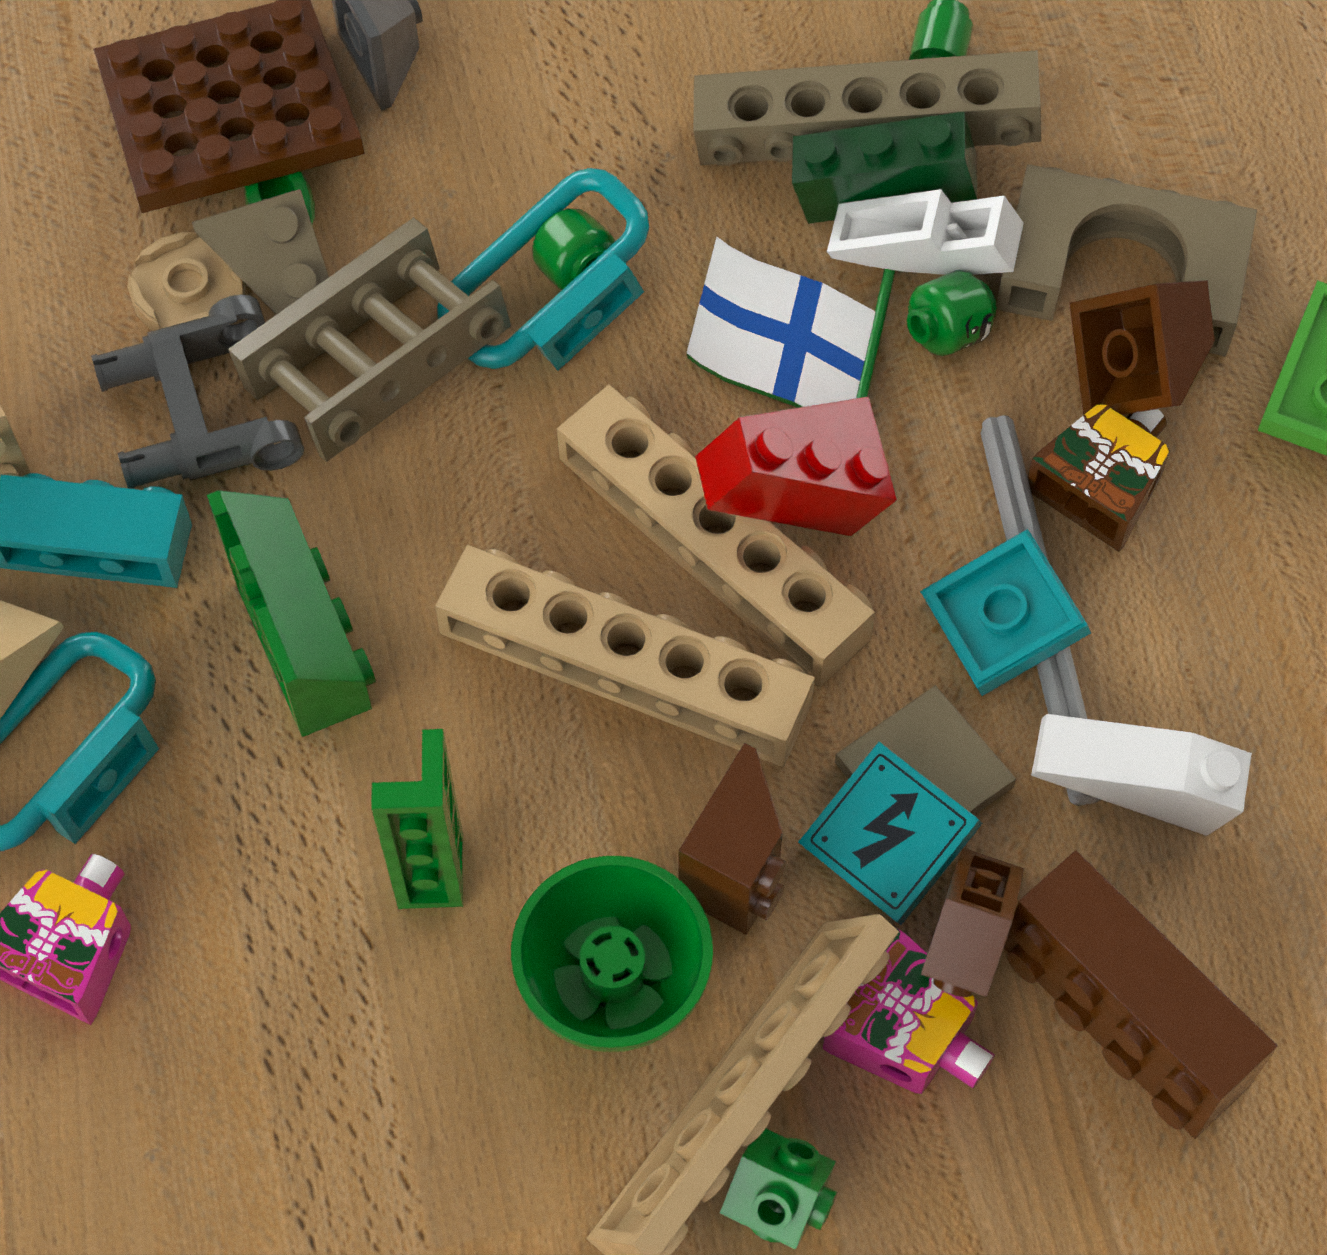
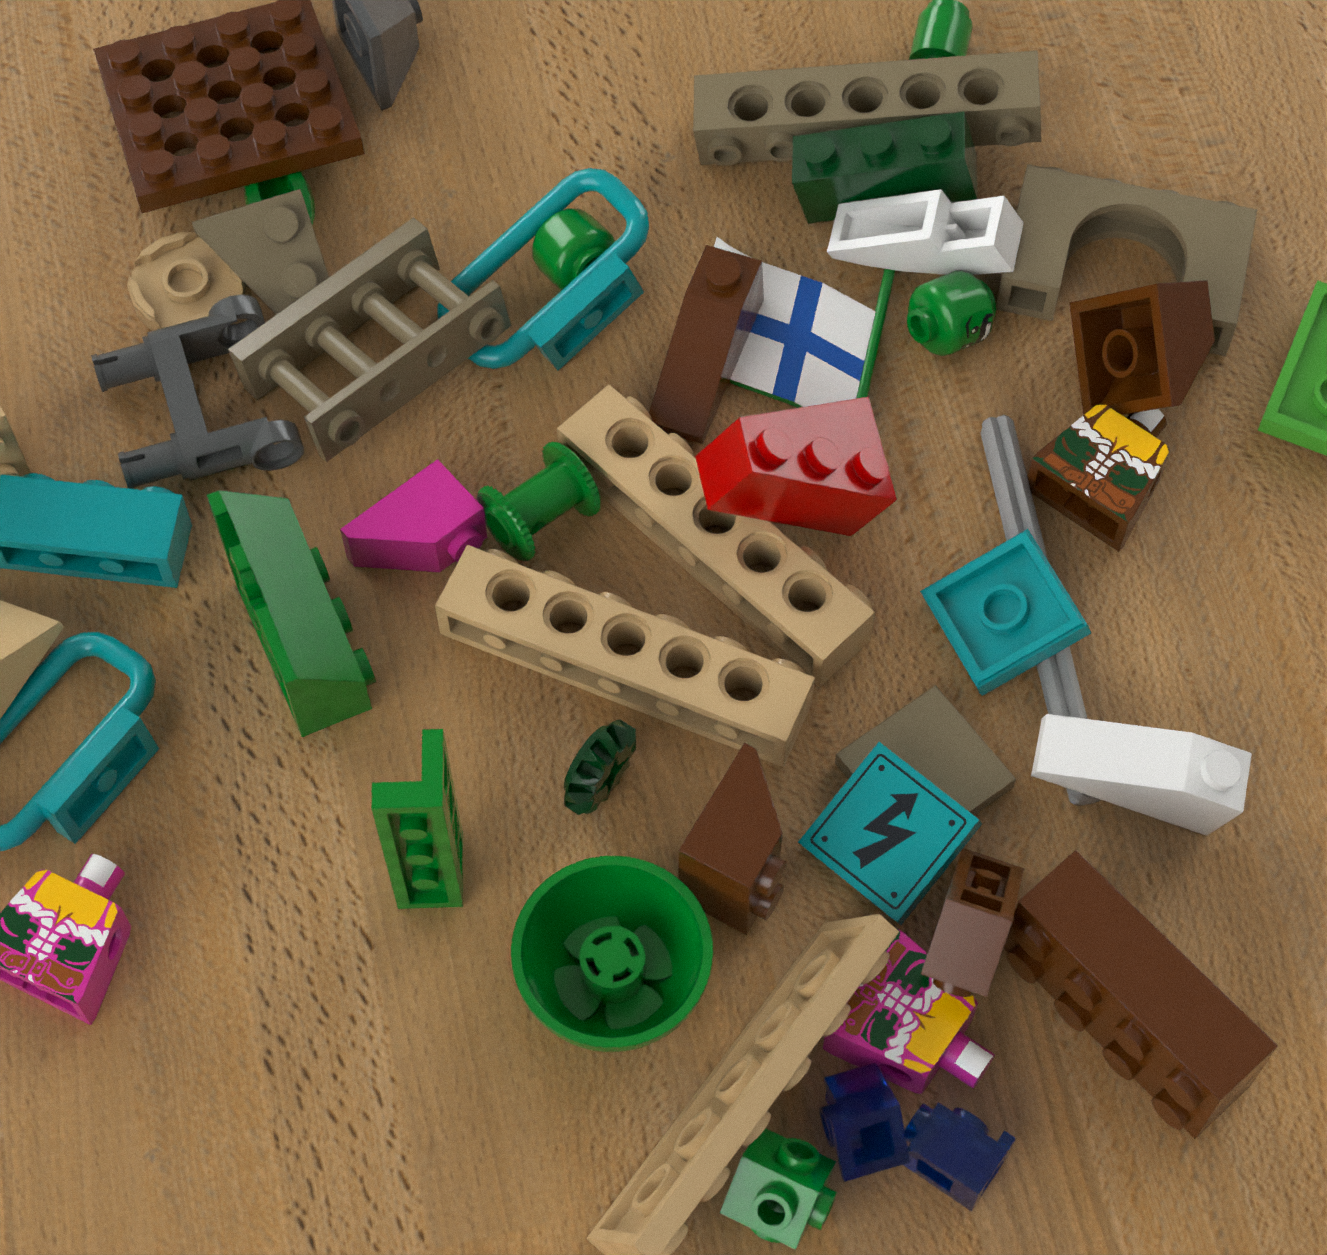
none -> dark pink slope [340,459,487,572]
none -> green hose [477,442,601,561]
none -> dark green gear [564,719,636,815]
none -> reddish brown slope [649,245,764,444]
none -> clear blue brick [819,1062,910,1182]
none -> clear blue brick [901,1102,1016,1212]

